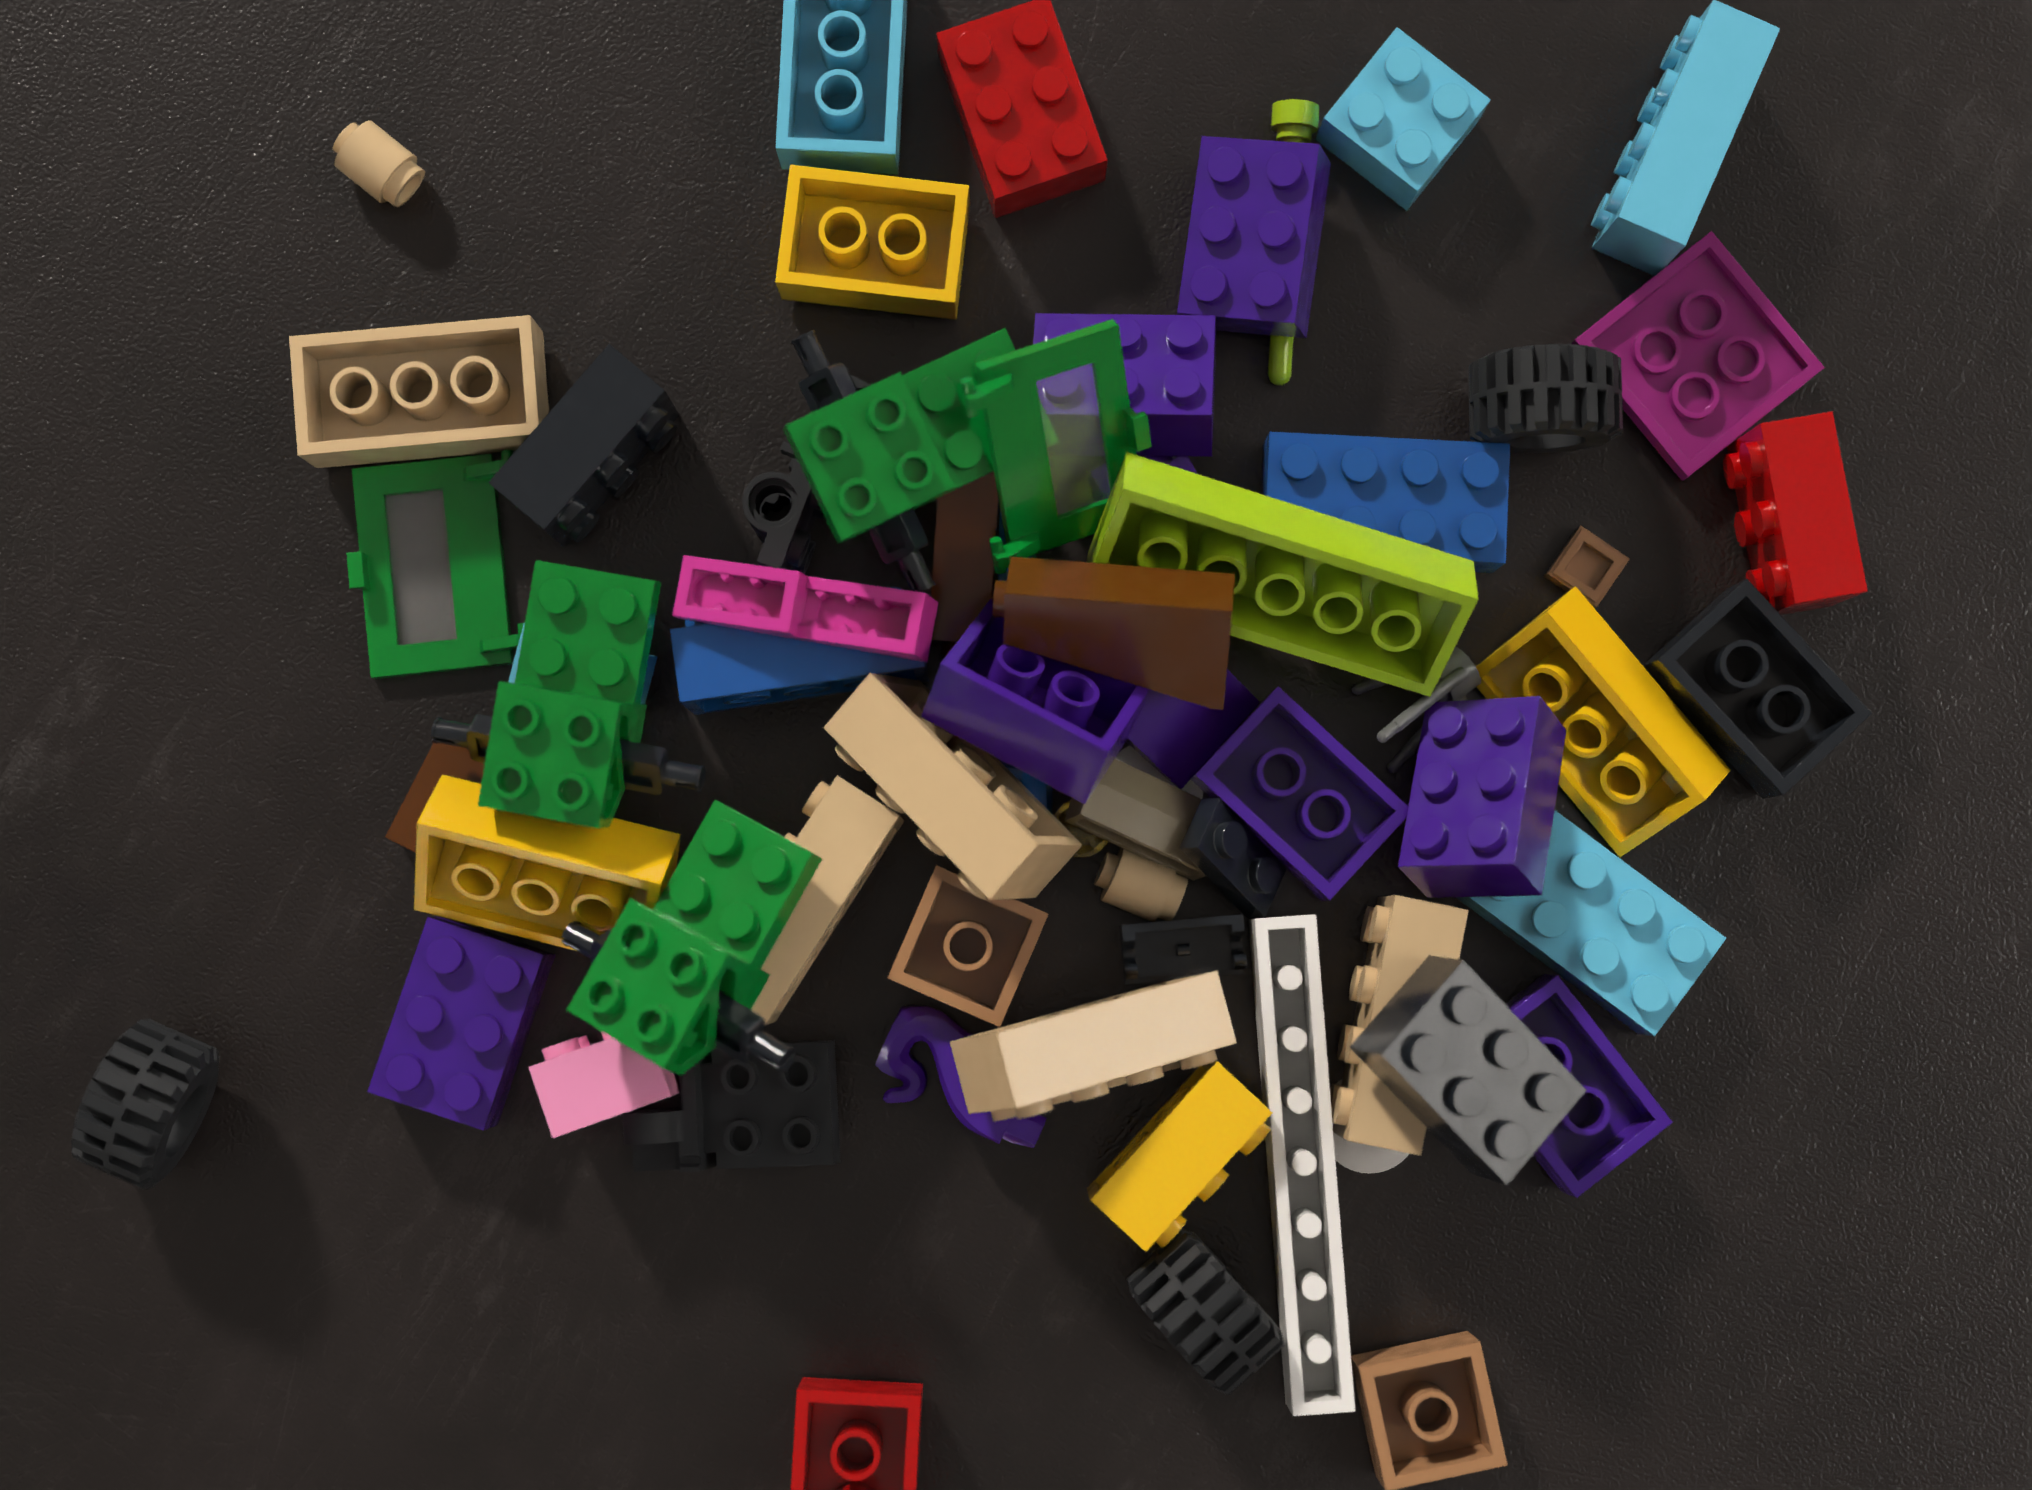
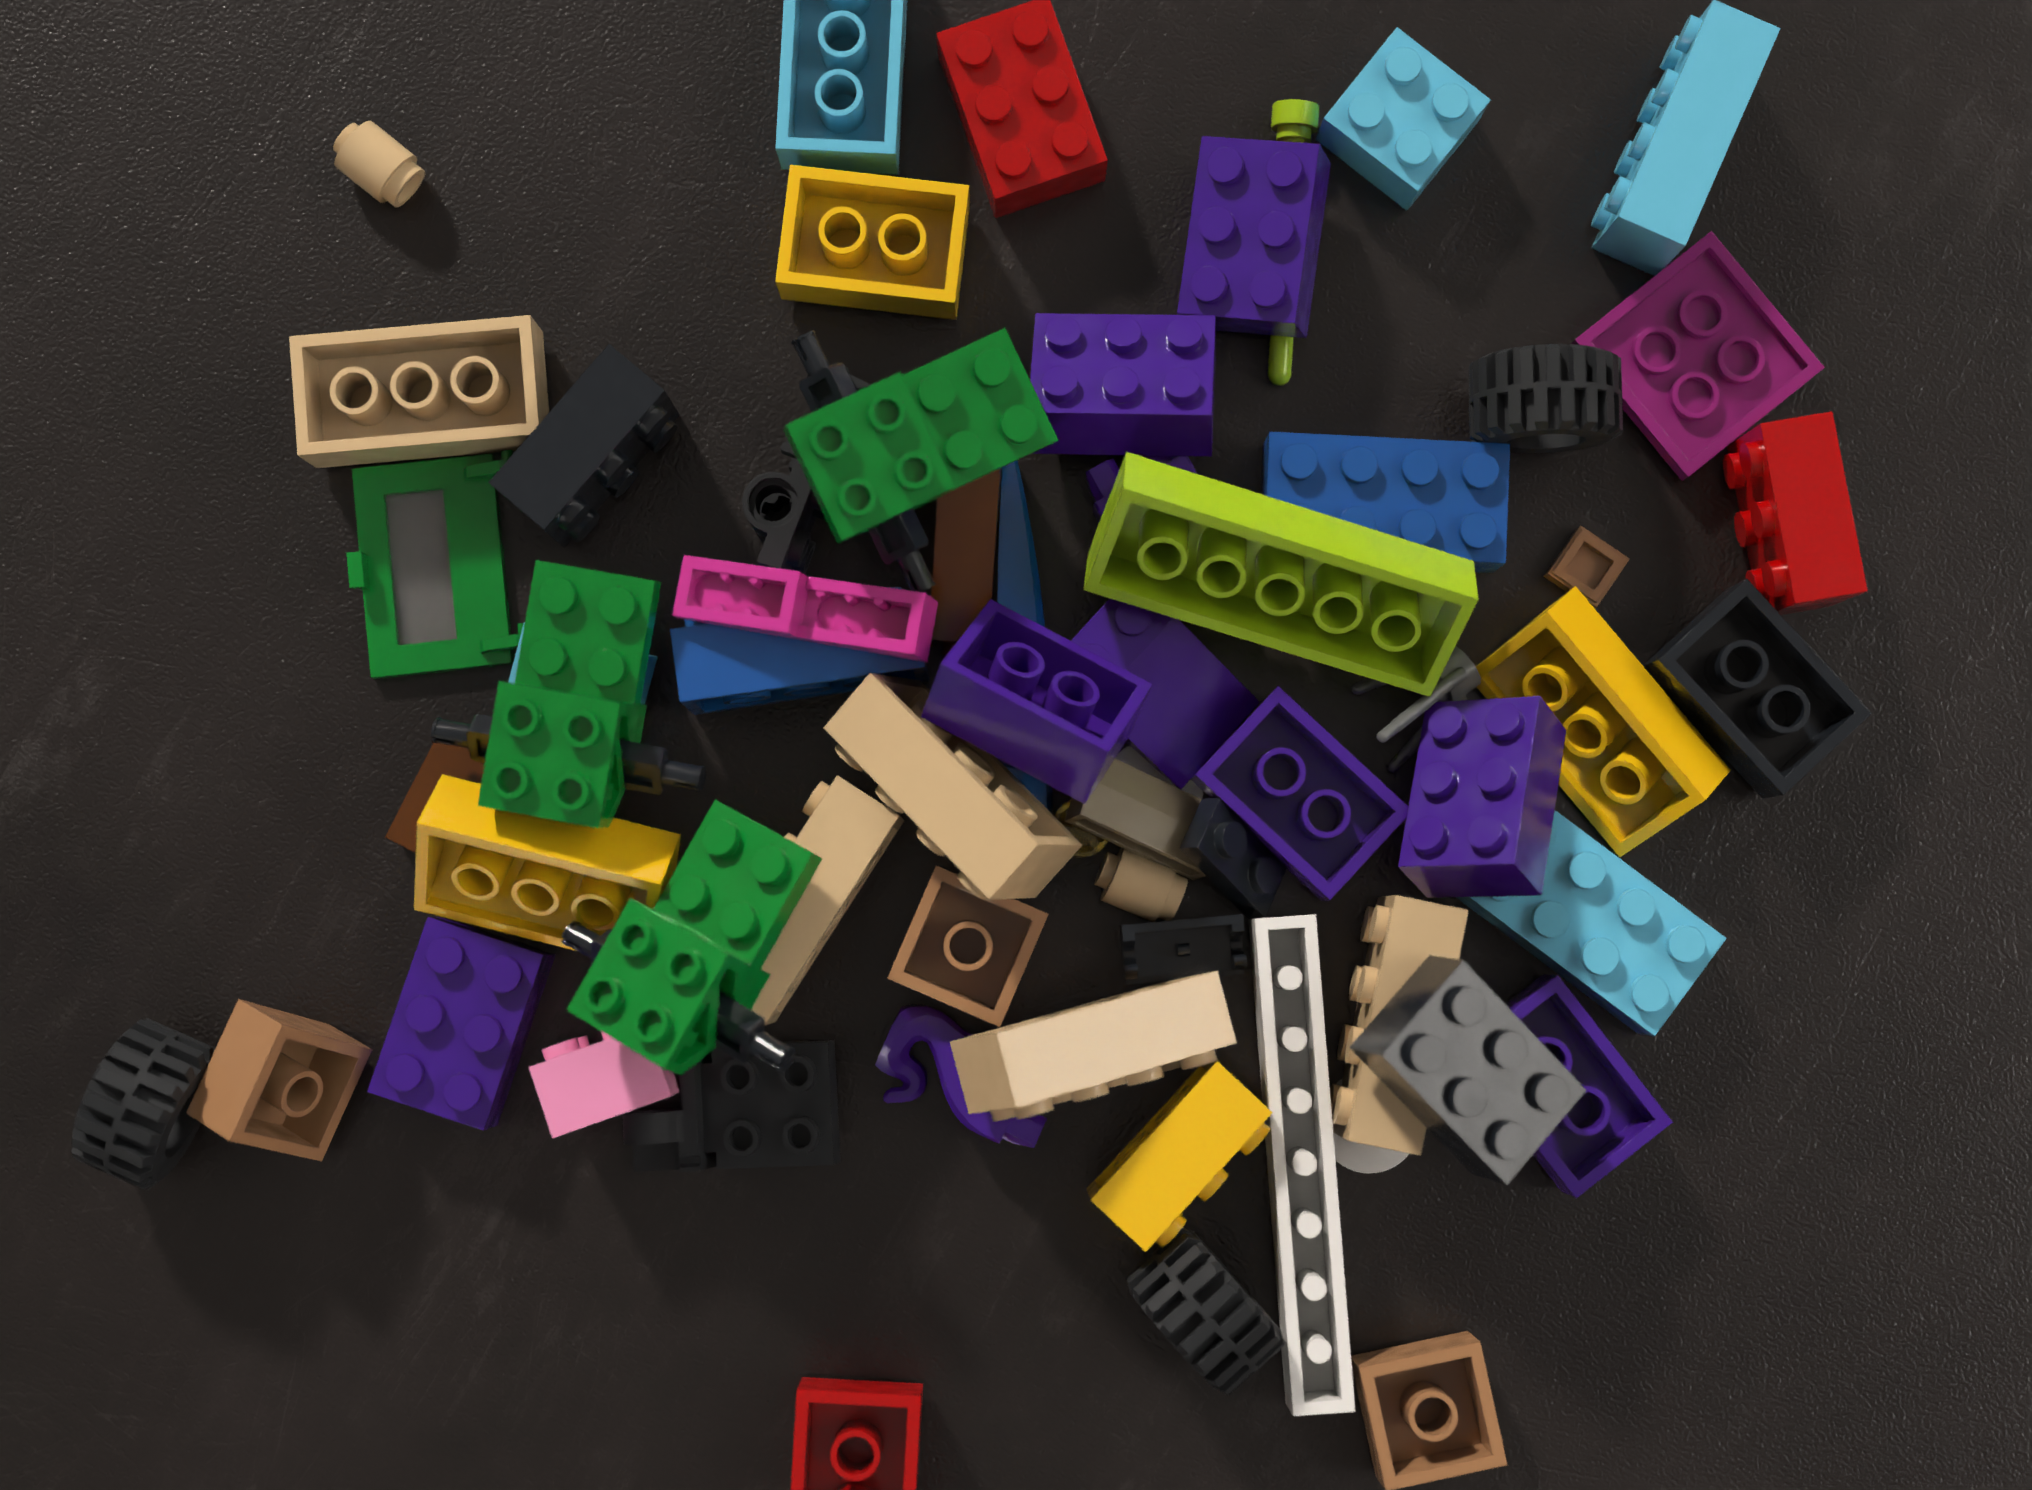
green piece [960,319,1152,574] -> none
reddish brown slope [993,556,1235,710] -> none
none -> medium nougat brick [187,999,372,1161]

